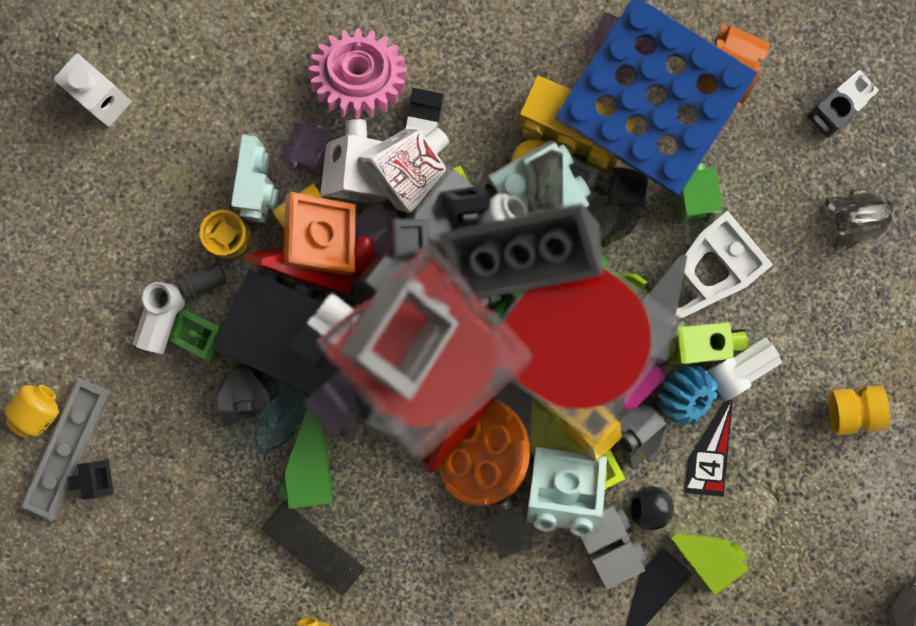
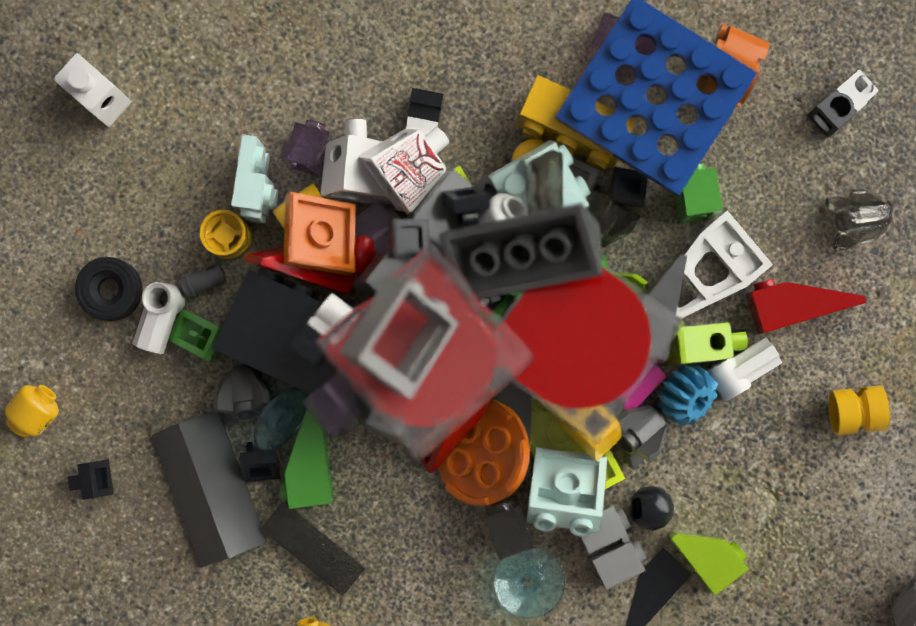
light grey tile [19,377,112,522] -> none
bright pink gear [309,29,407,120] -> none
sticker [685,400,733,497] -> none
none -> black tyre [75,257,143,321]
none -> dark grey slope [152,411,267,568]
none -> black tile [240,440,281,482]
none -> clear light blue dish [494,546,565,618]
none -> red slope [746,278,867,334]

